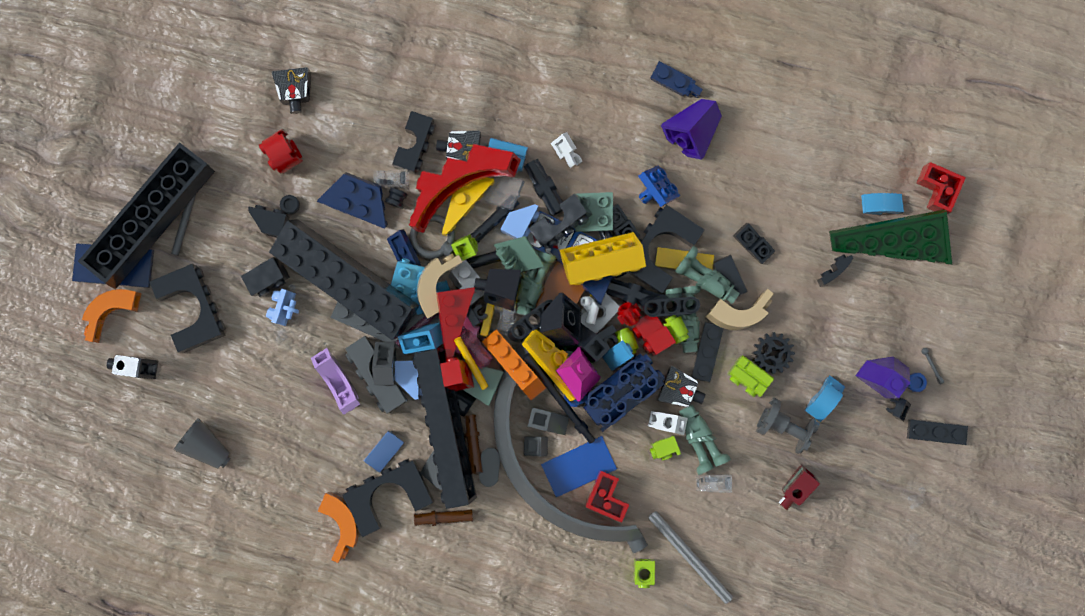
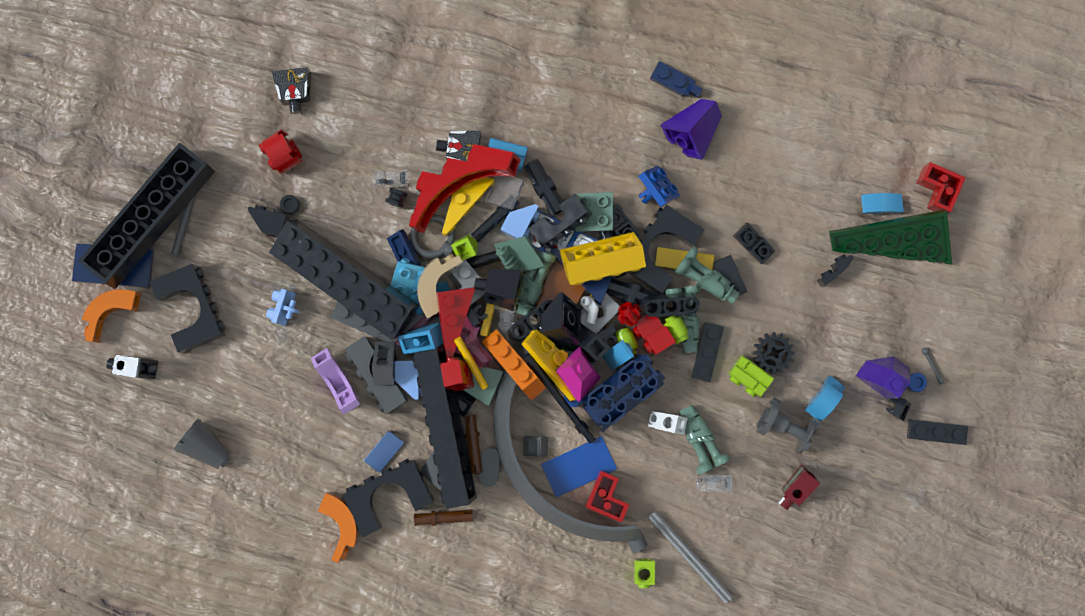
black brick [241,257,290,298] -> none
dark blue wing [317,172,388,229] -> none
black arch [392,111,436,175] -> none
dark grey slope [528,407,569,435] -> none
white plate [551,132,582,168] -> none
lime brick [649,435,681,461] -> none
torso [657,366,706,407] -> none
tan arch [705,289,774,330] -> none

